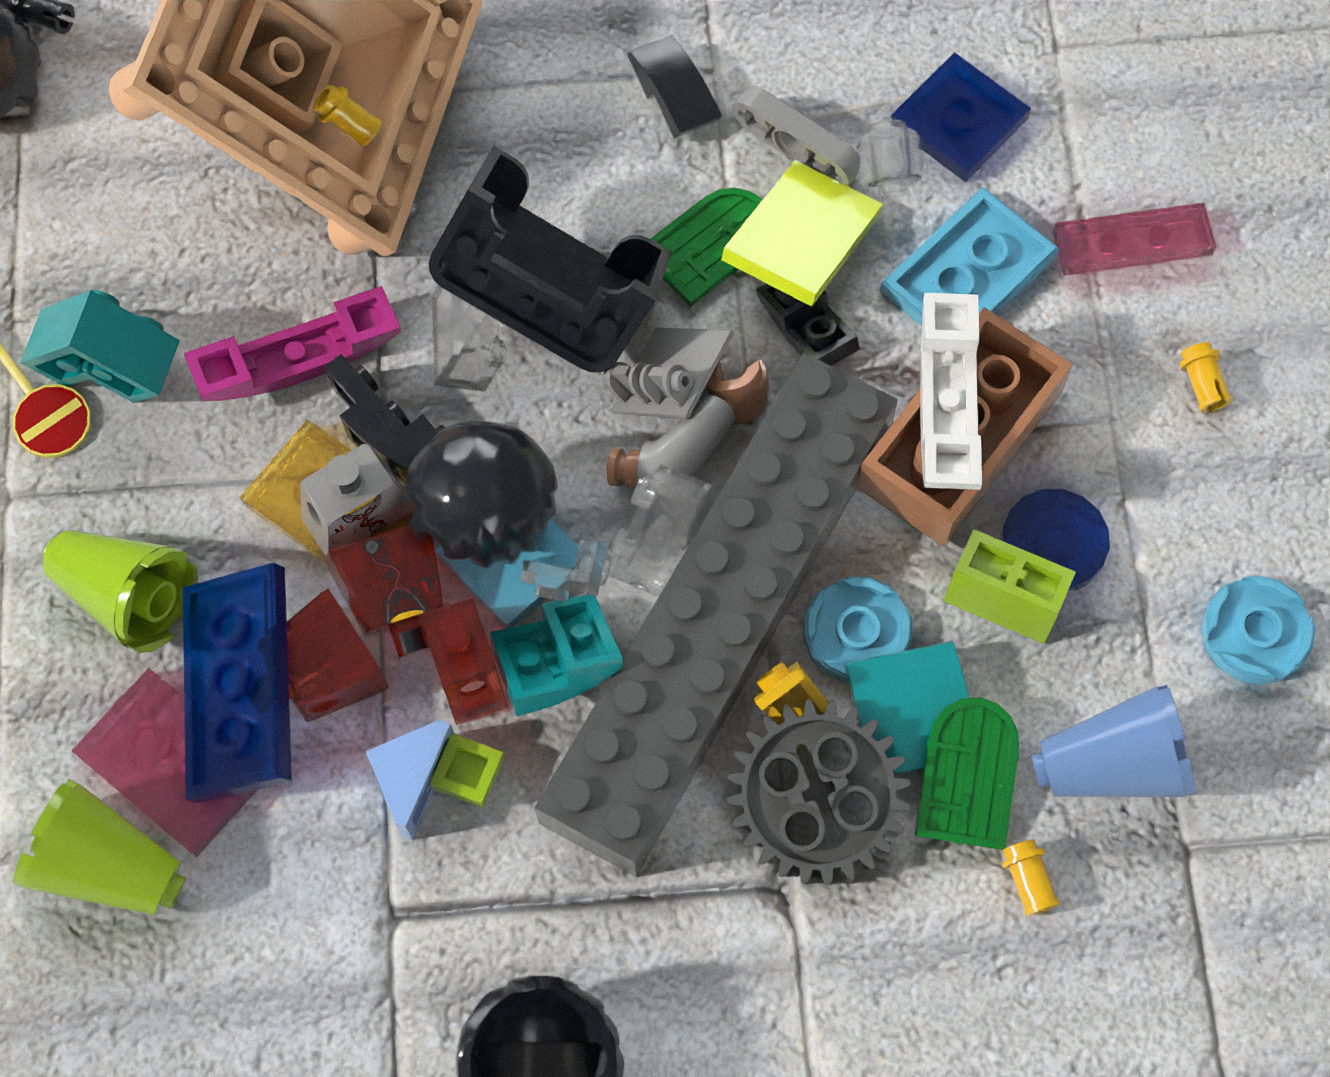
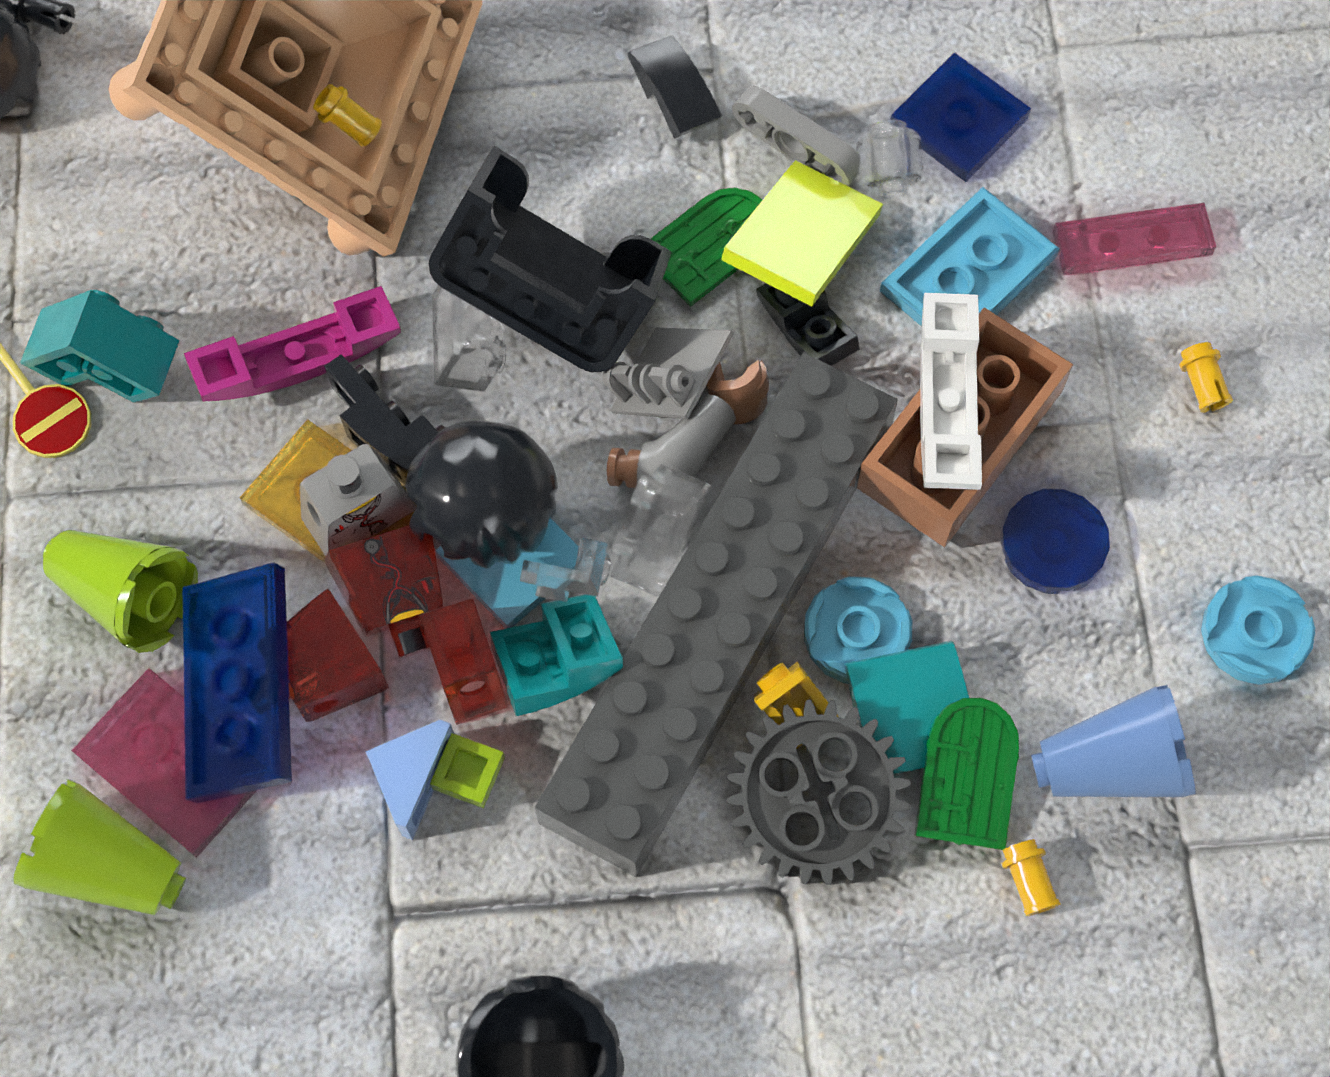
lime hinge [943,529,1076,644] -> none

